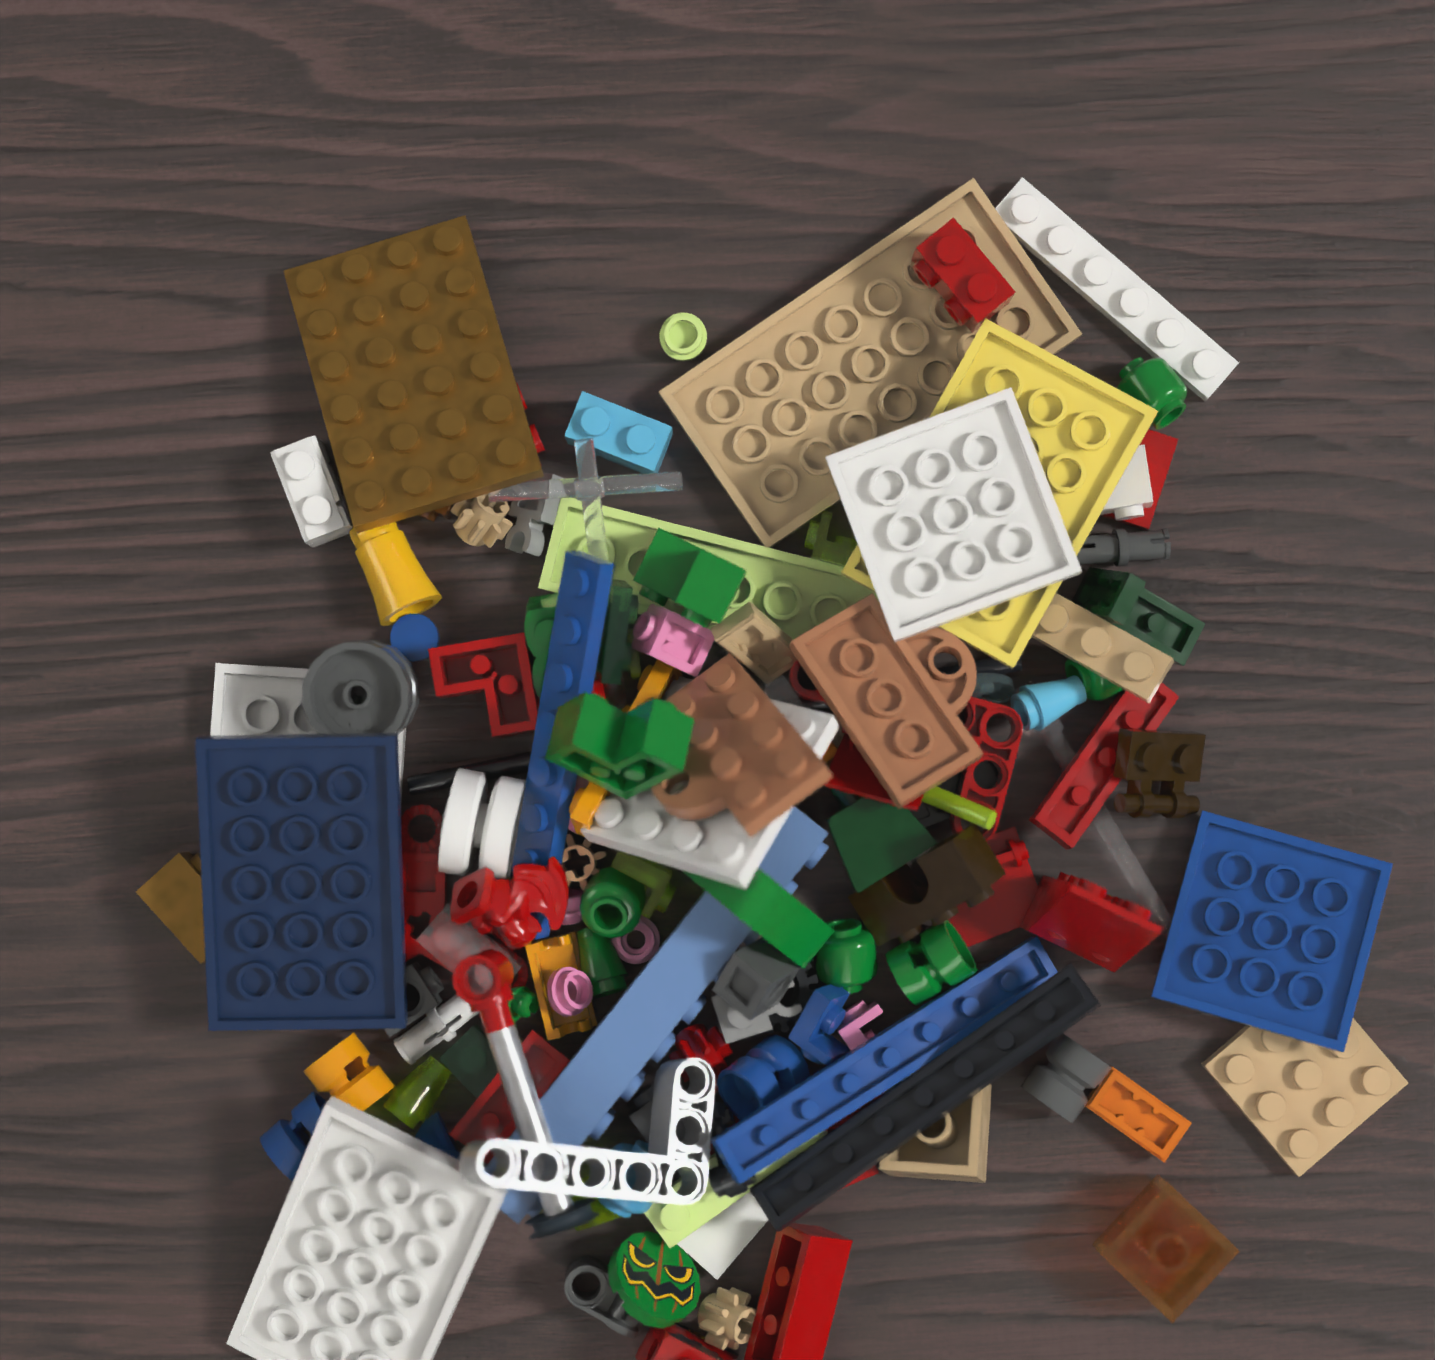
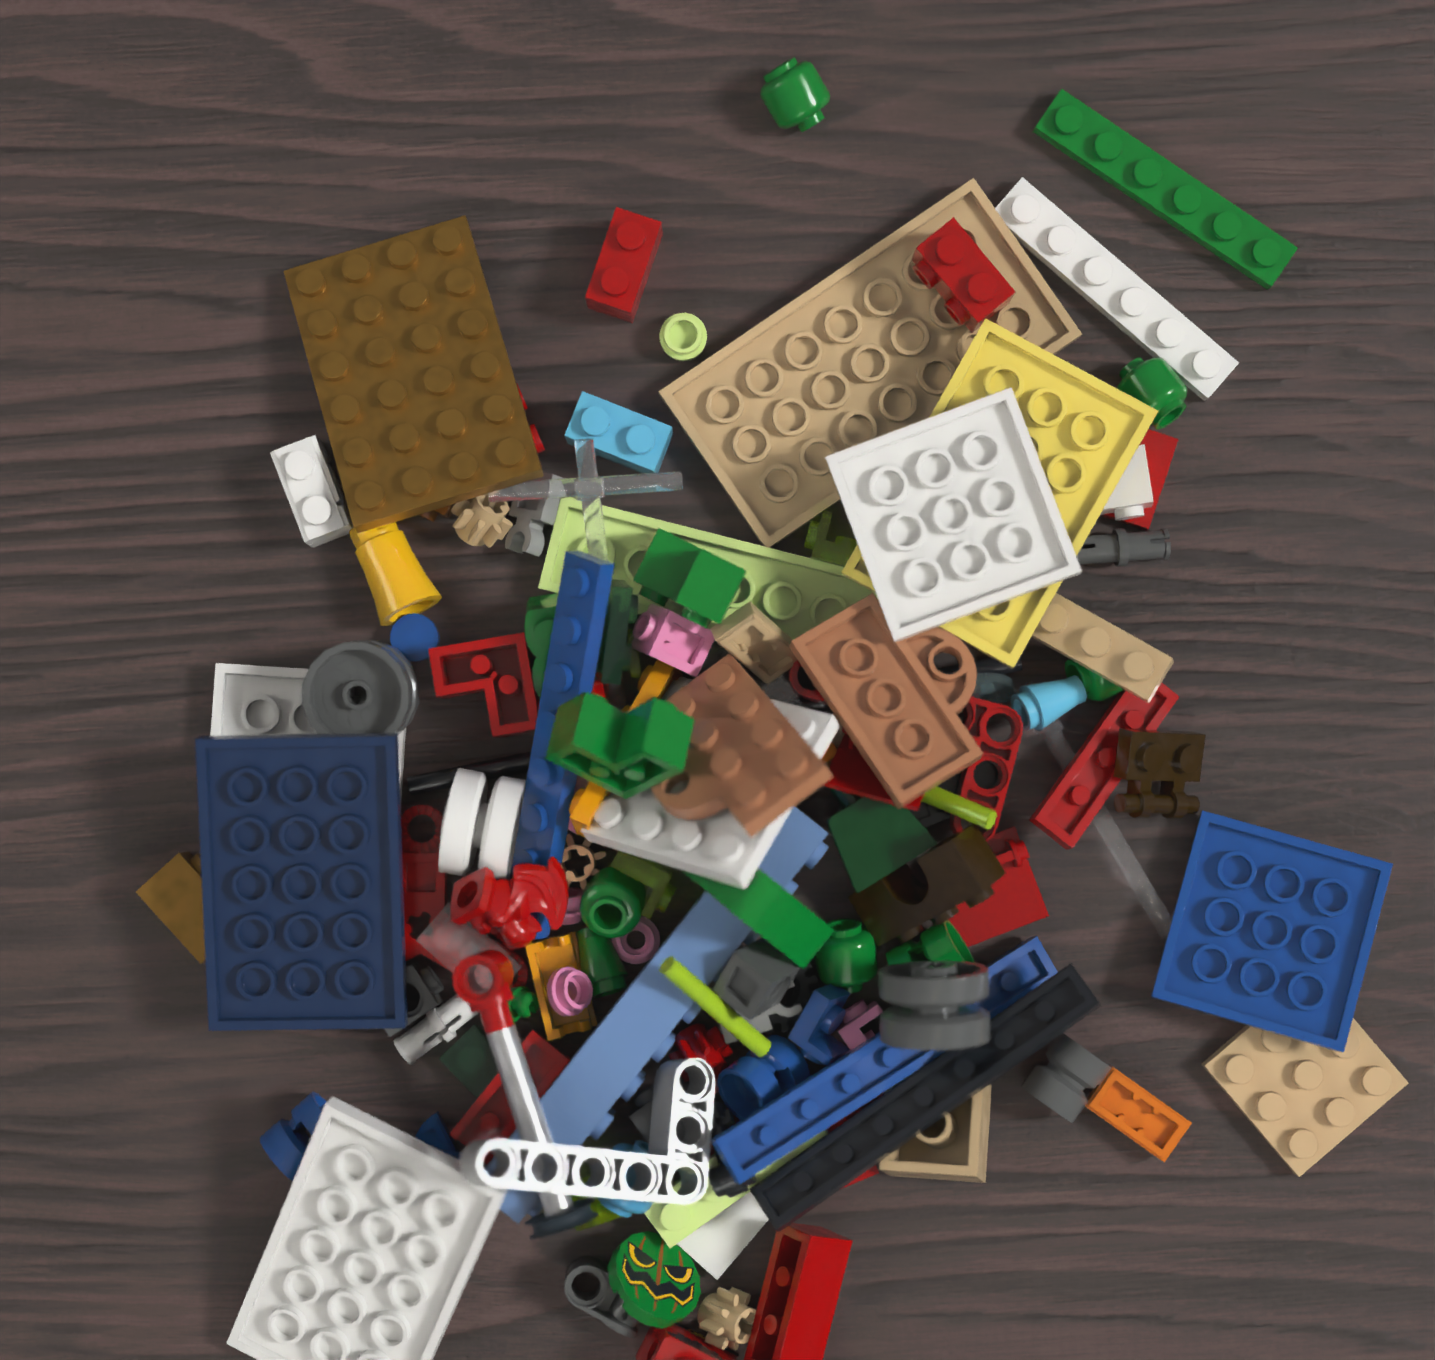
light orange wheel [303,1033,395,1111] -> none
clear neon green cone [383,1055,452,1130] -> none
red slope [1020,872,1163,972] -> none
dark green bracket [1072,567,1206,666] -> none
clear orange brick [1092,1174,1240,1323] -> none
none -> red brick [585,207,663,323]
none -> lime bar [659,956,771,1057]
none -> green head [760,57,830,132]
none -> dark grey wheel [879,960,991,1050]
none -> green plate [1033,89,1298,290]

